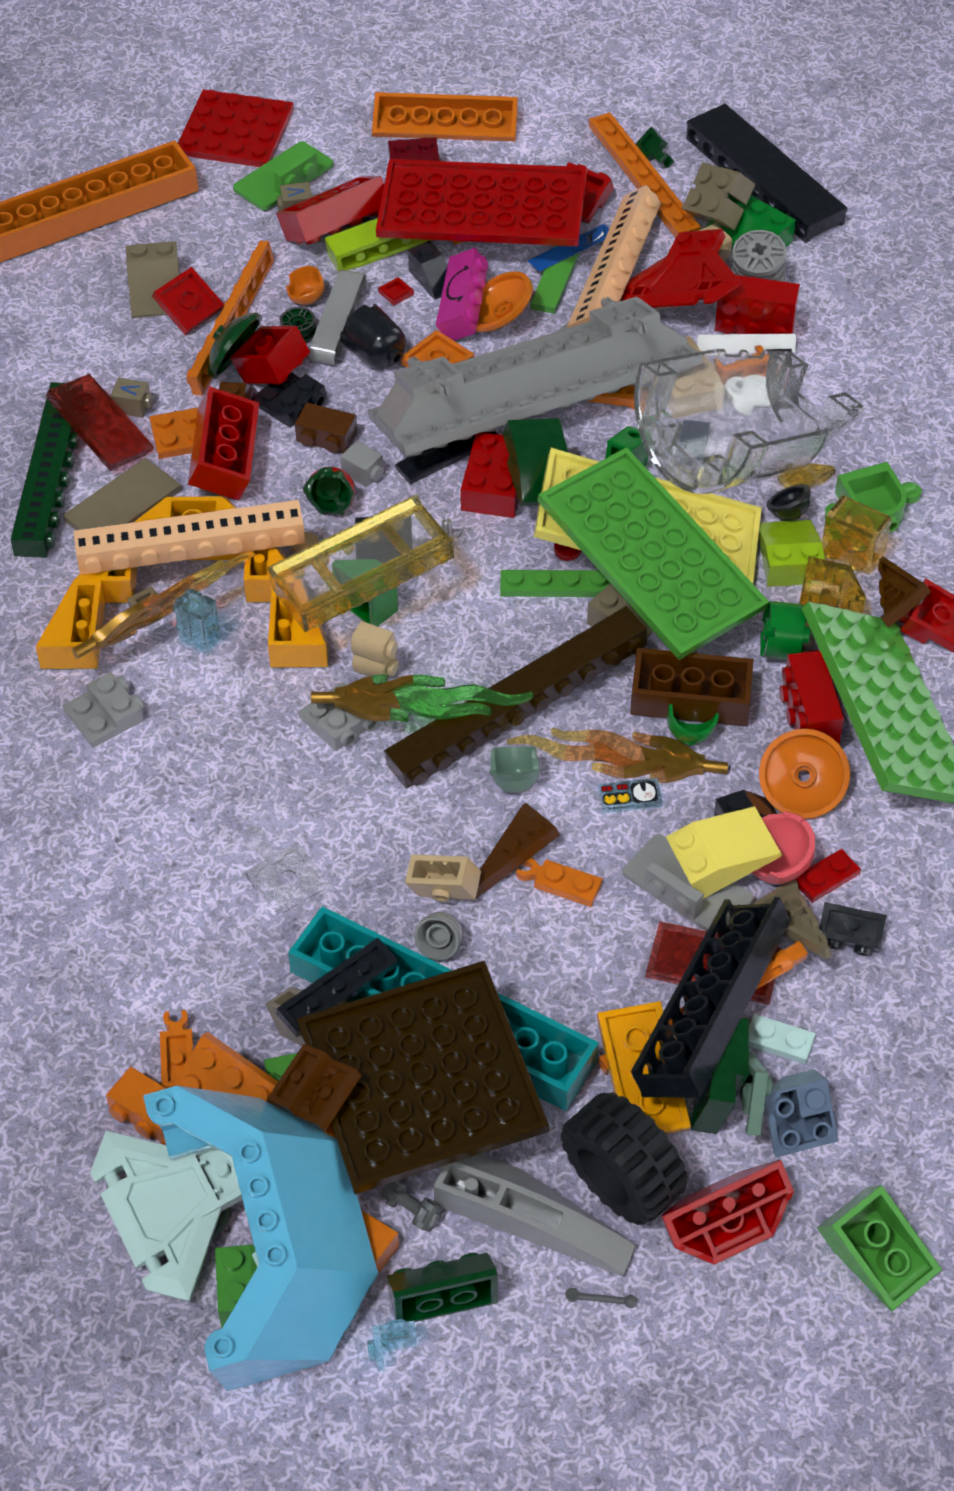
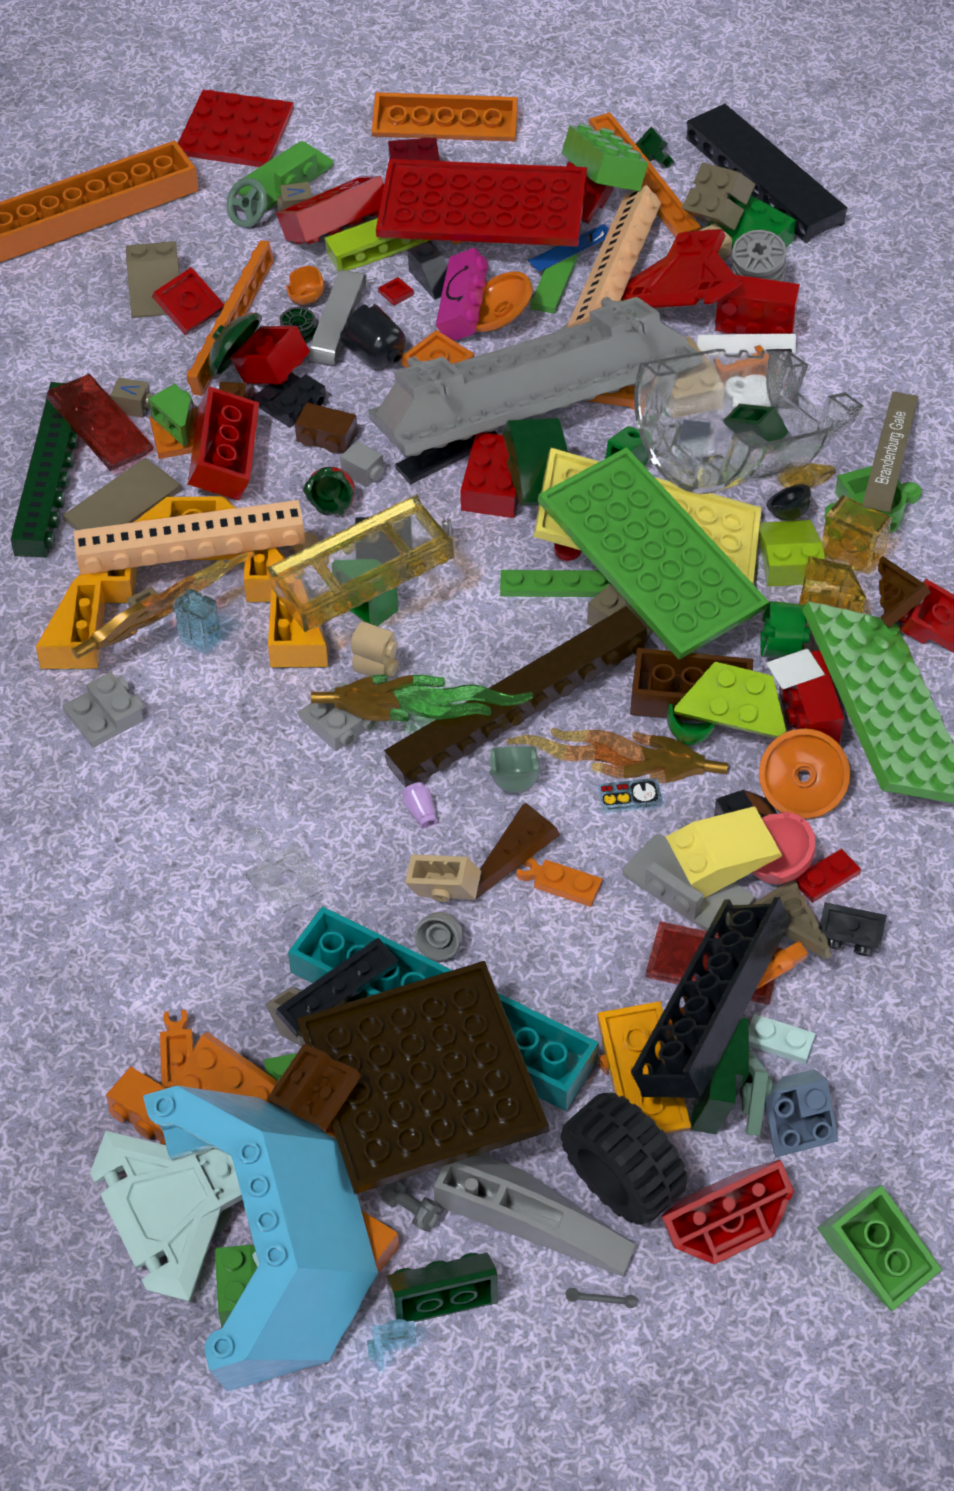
none -> bright green slope [149,383,193,446]
none -> sand green piece [226,178,267,228]
none -> lavender cone [402,782,438,829]
none -> bright green brick [561,123,648,192]
none -> lime wing [674,662,786,739]
none -> dark green slope [723,403,789,450]
none -> white sticker [766,648,825,689]
none -> dark tan tile [862,391,919,512]

